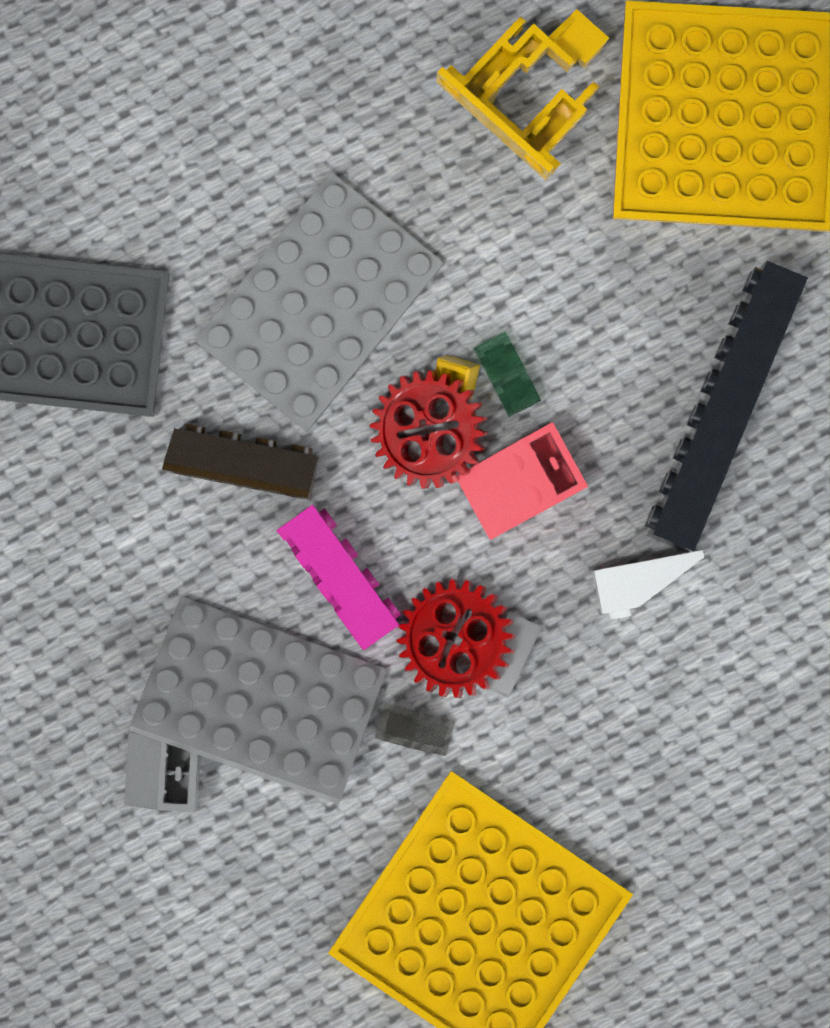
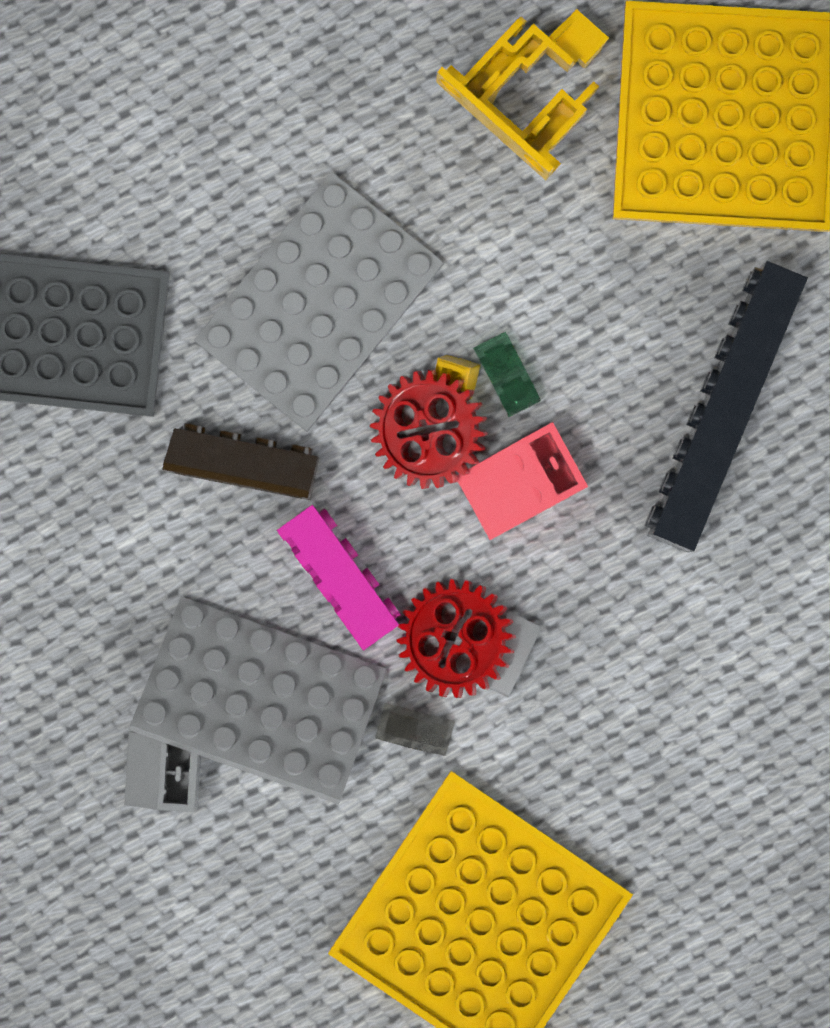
white slope [592,550,704,620] -> none

